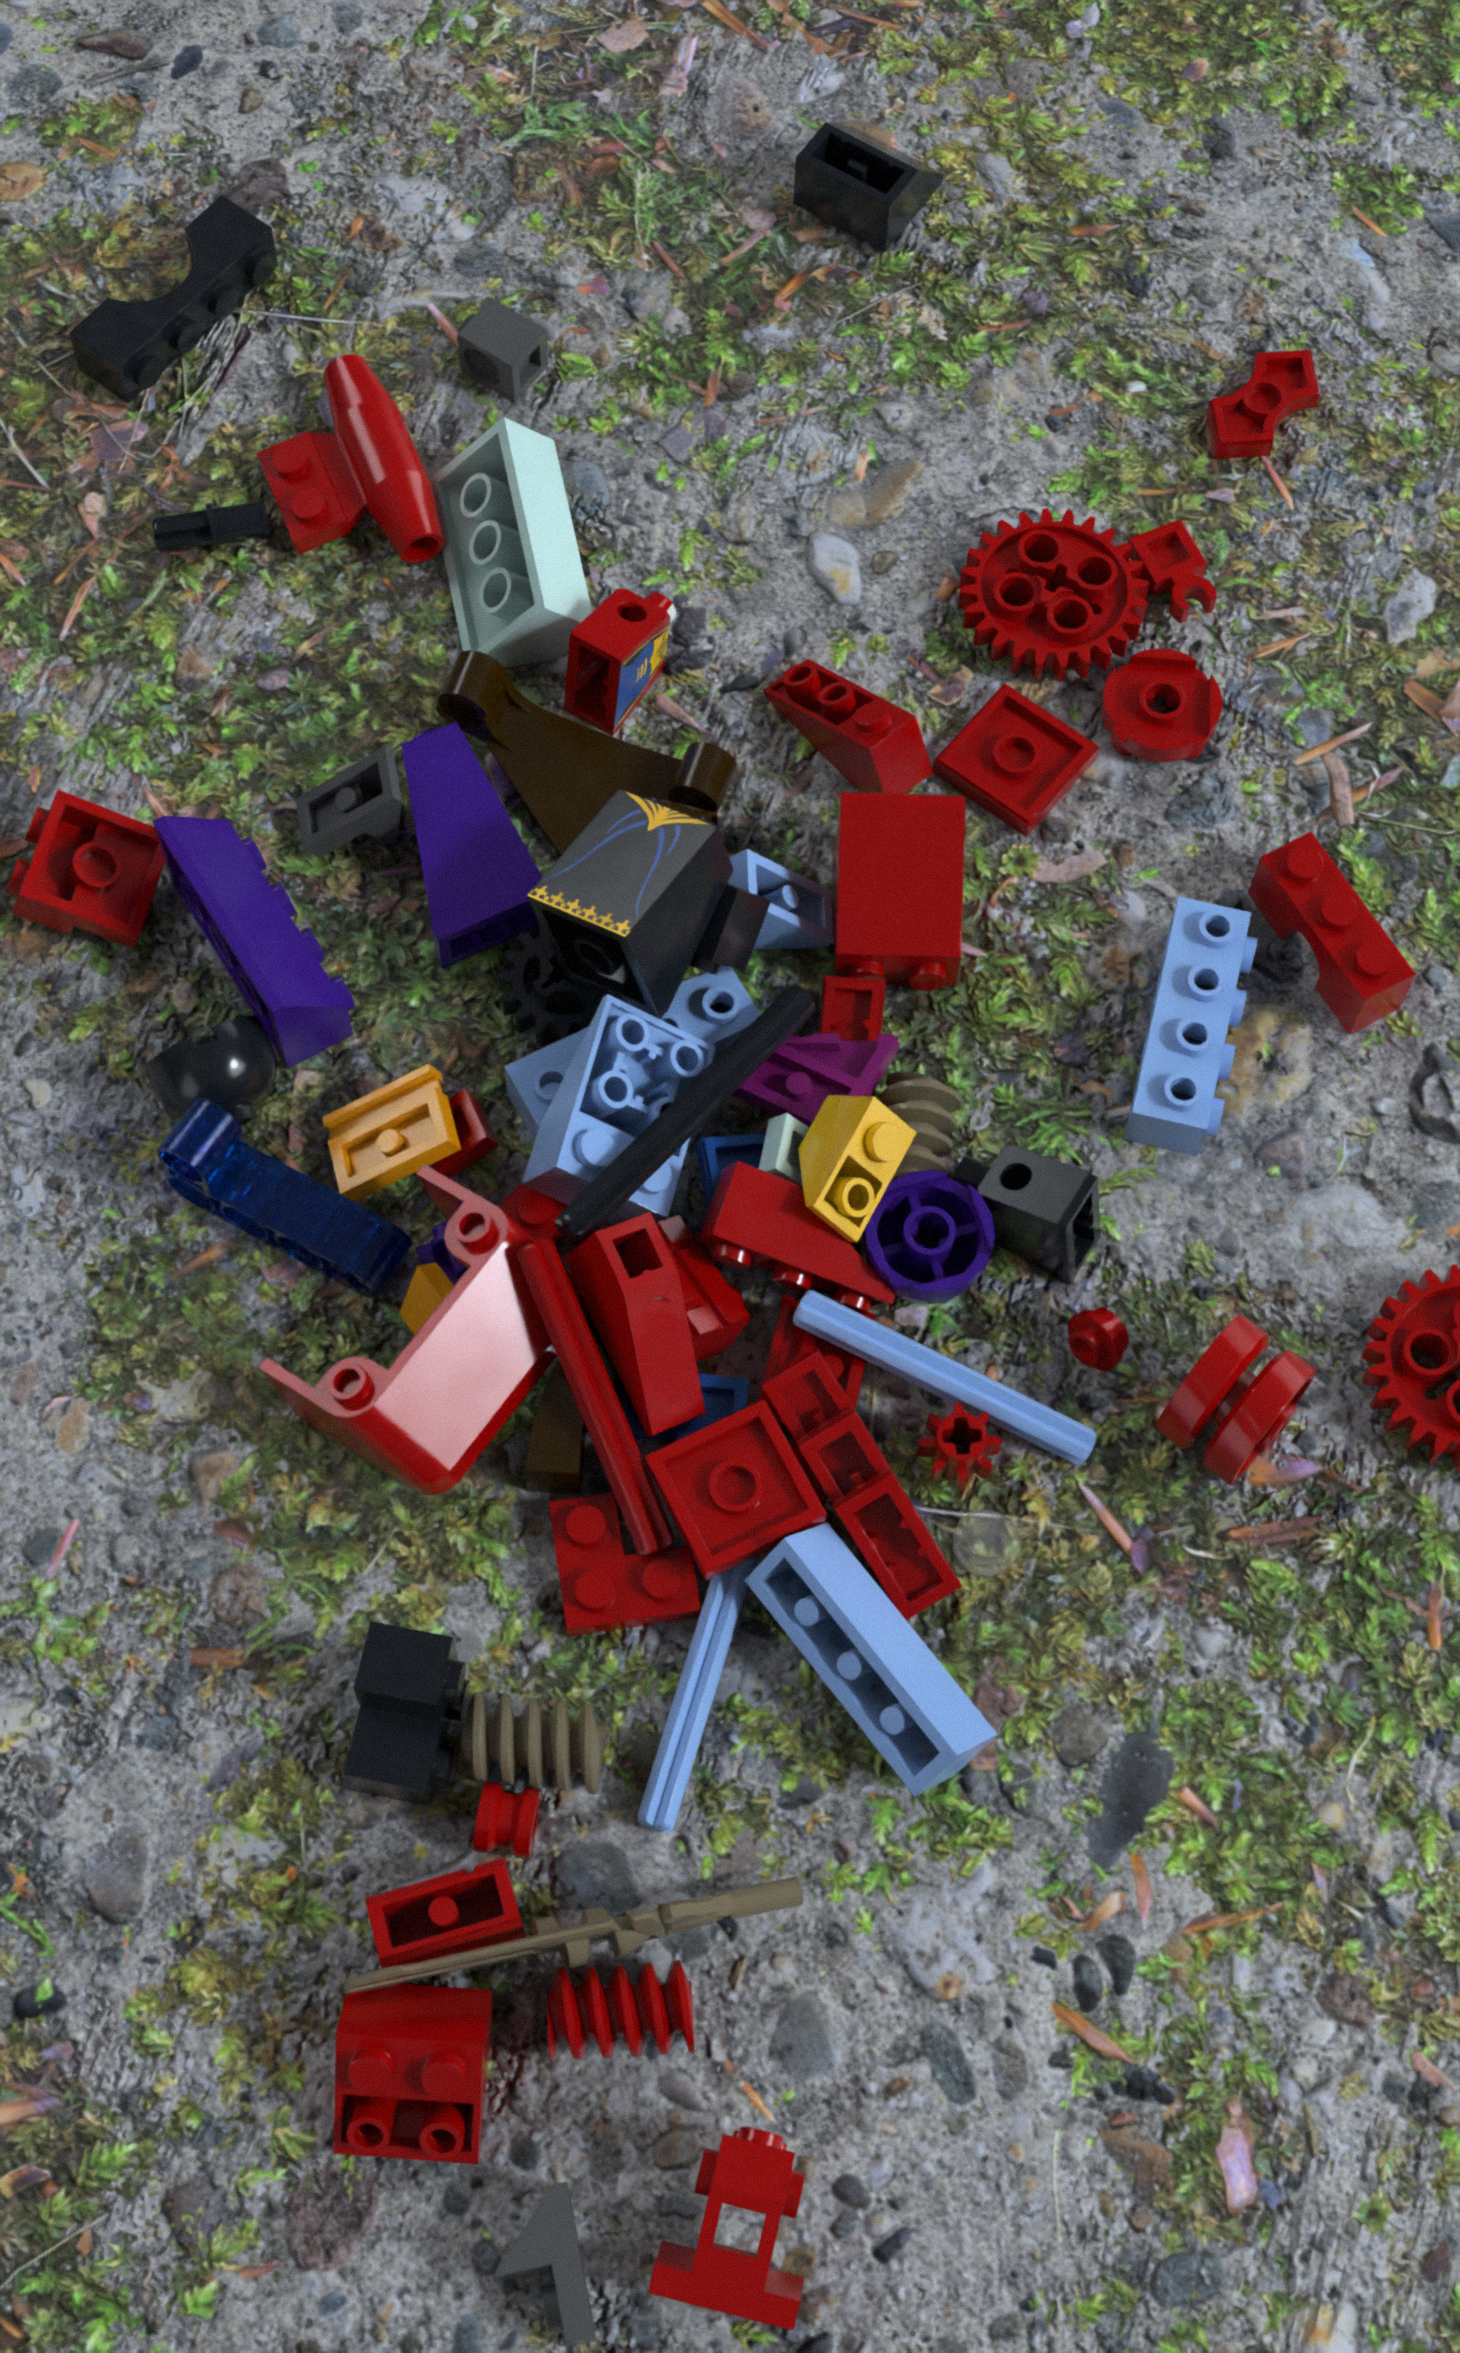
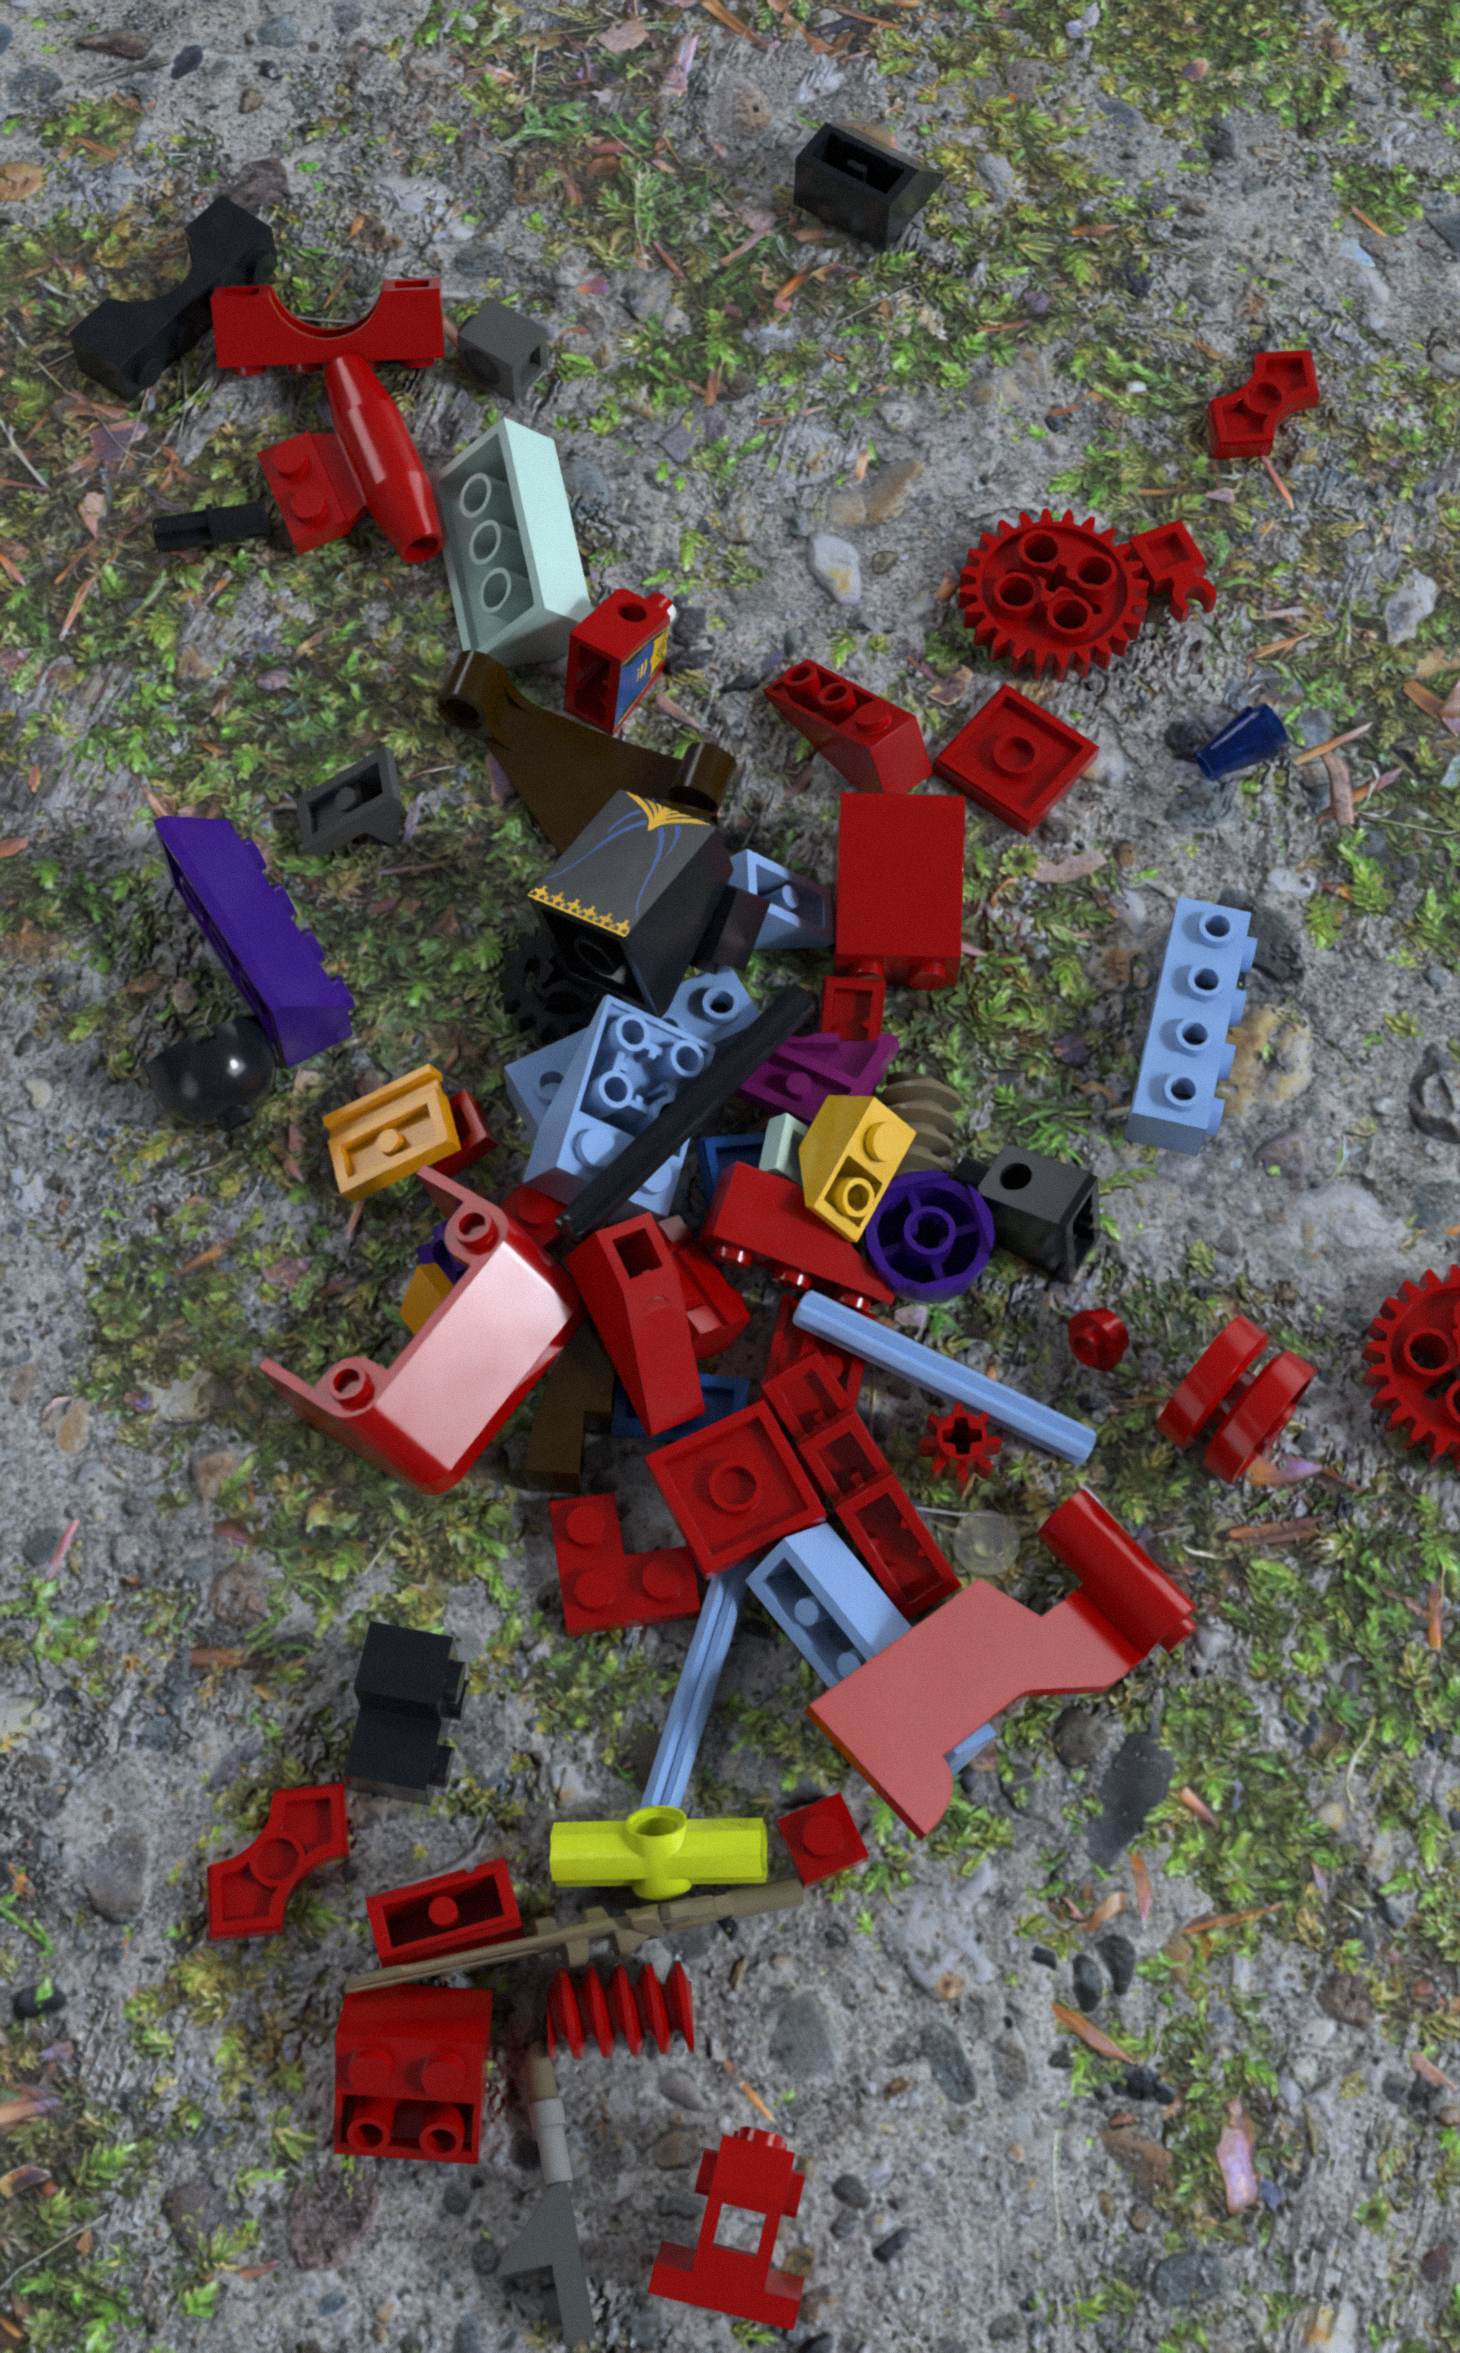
red plate [5,790,165,948] -> none
clear blue beam [157,1097,413,1299] -> none
dark purple slope [401,722,543,969] -> none
dark tan piece [459,1692,606,1794] -> none
red wheel [473,1781,542,1860] -> none
red axle [516,1237,675,1555] -> none
red plate [1101,649,1222,762] -> none
red arch [1248,832,1416,1035] -> none
none -> red tile [207,1783,350,1942]
none -> red arch [210,277,446,376]
none -> light grey piece [524,2040,574,2187]
none -> neon yellow piece [549,1805,768,1900]
none -> red plate [776,1792,869,1890]
none -> door [804,1489,1198,1841]
none -> clear blue cone [1194,703,1287,782]

